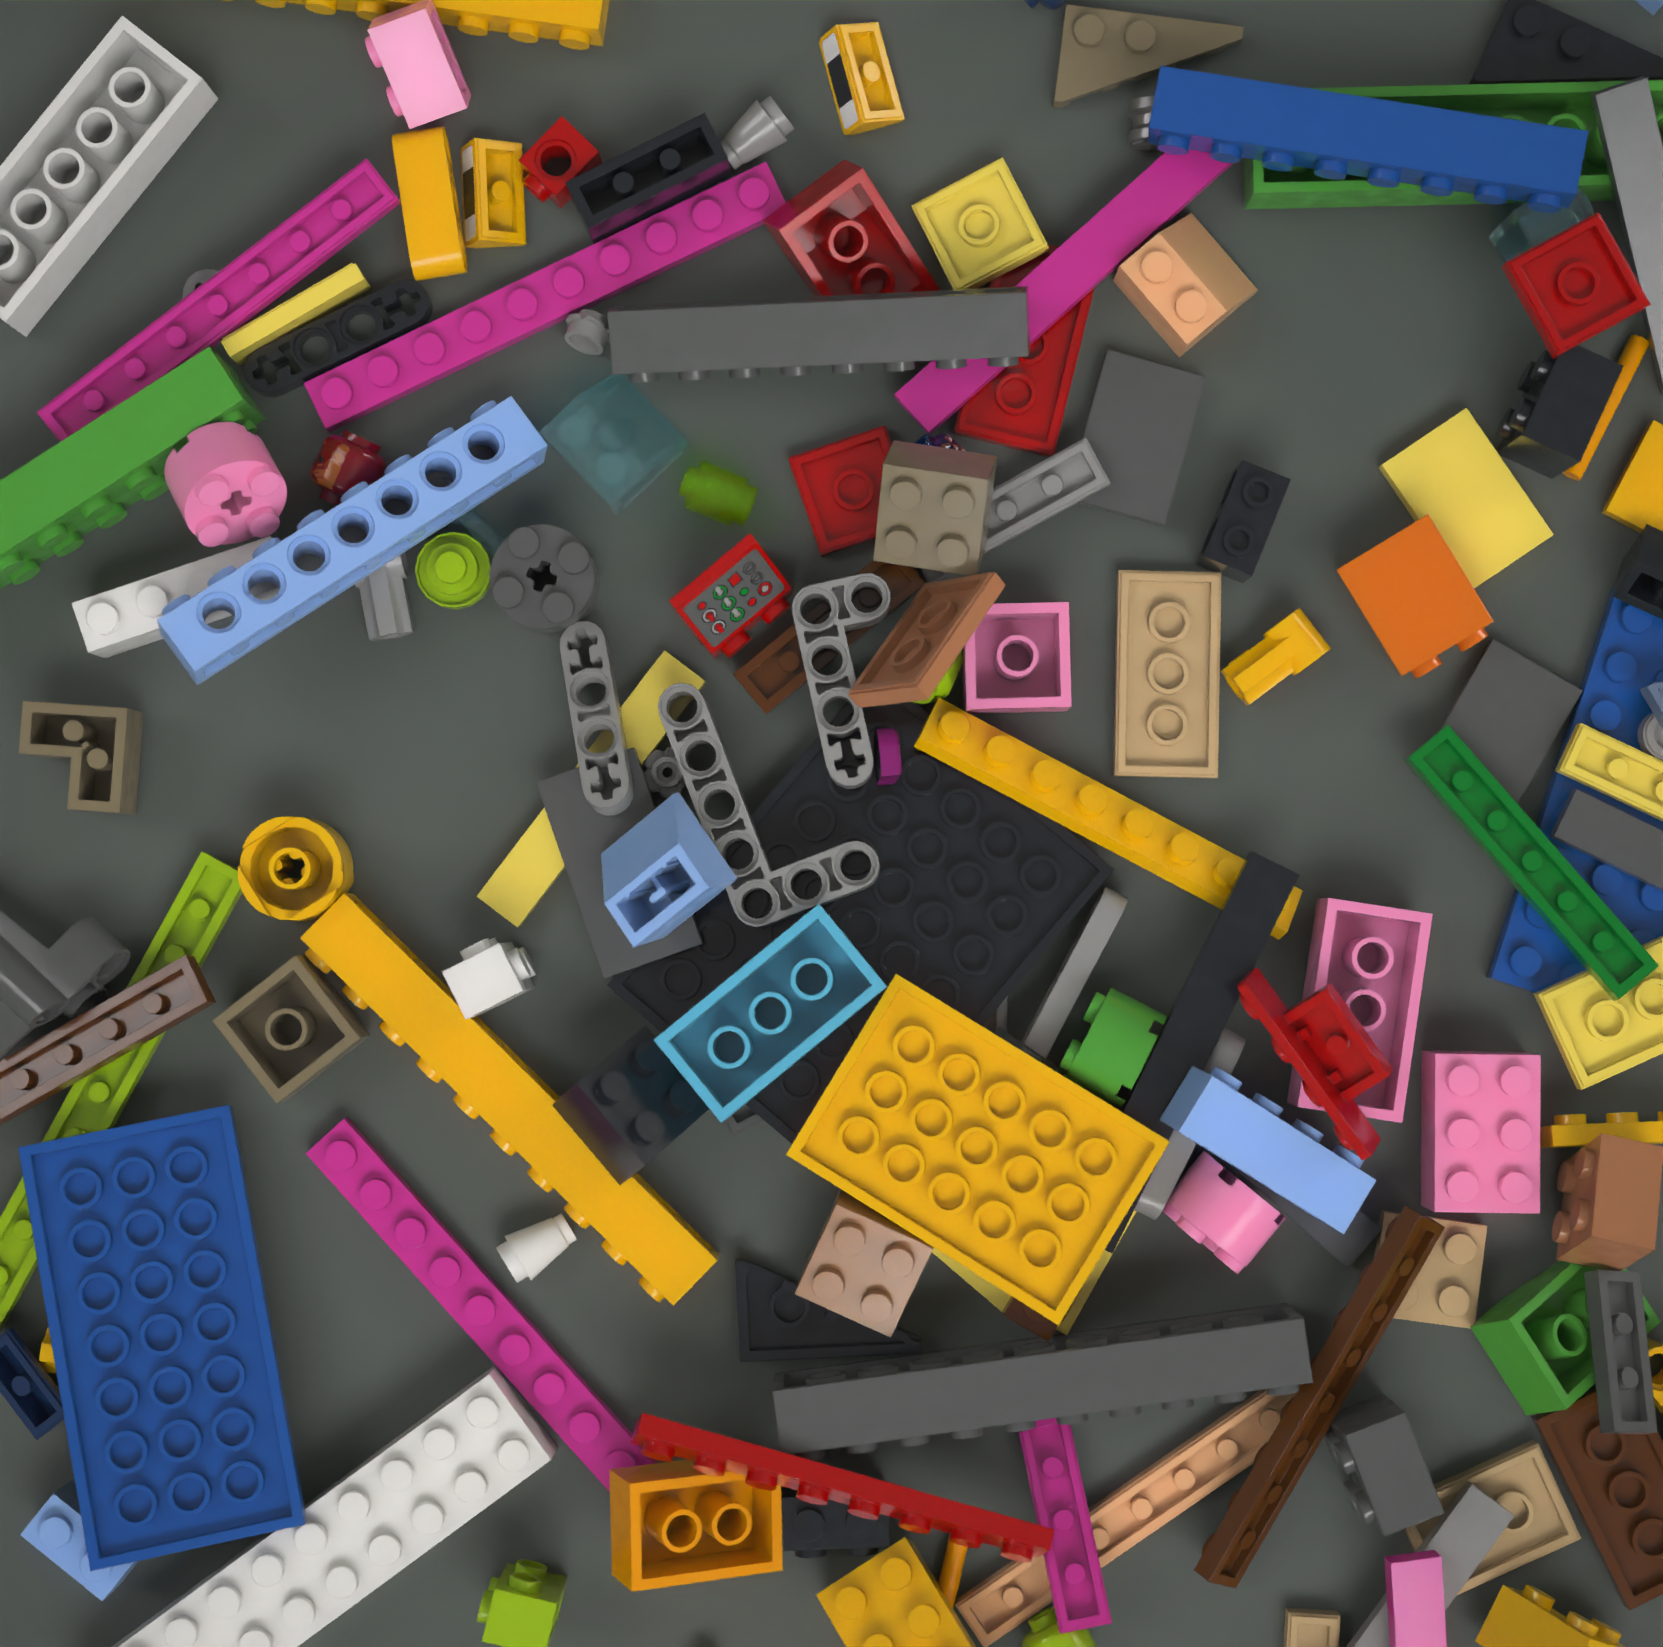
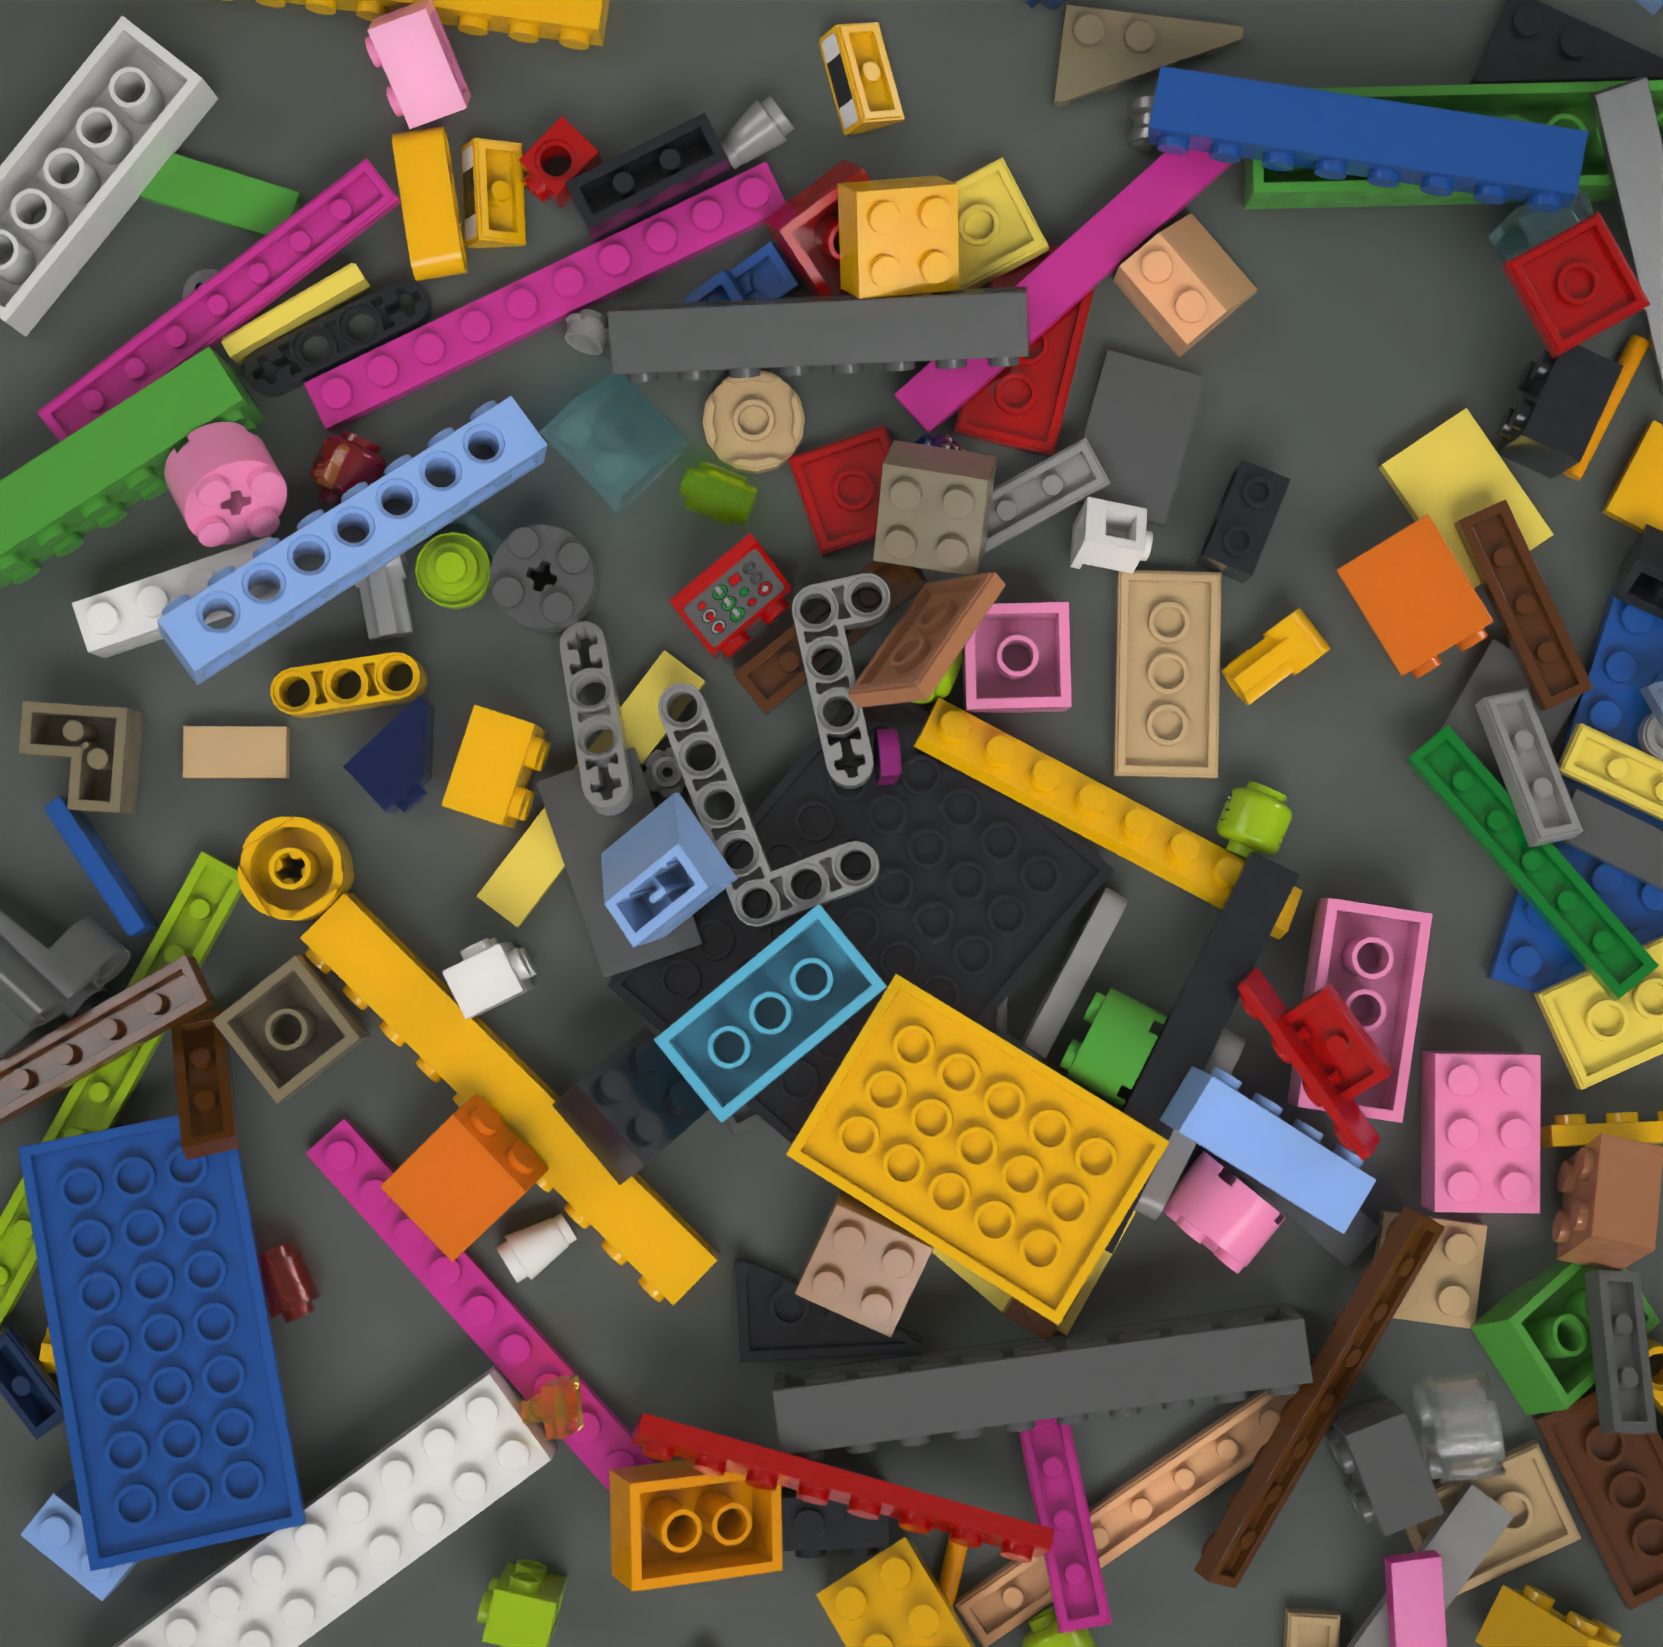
none -> blue tile [44,796,159,936]
none -> bright green tile [139,153,303,237]
none -> reddish brown plate [171,1009,240,1160]
none -> tan tile [183,726,290,779]
none -> clear red brick [259,1241,321,1324]
none -> yellow beam [270,652,428,718]
none -> clear blue slope [343,696,435,814]
none -> orange brick [380,1093,549,1262]
none -> yellow brick [441,704,551,829]
none -> clear yellow tile [521,1375,584,1440]
none -> blue slope [683,241,803,302]
none -> tan tile [703,371,805,474]
none -> yellow brick [838,175,959,299]
none -> white brick [1070,497,1153,574]
none -> lime head [1216,781,1292,859]
none -> clear brick [1411,1369,1506,1484]
none -> reddish brown plate [1454,499,1593,711]
none -> light grey tile [1475,688,1583,848]

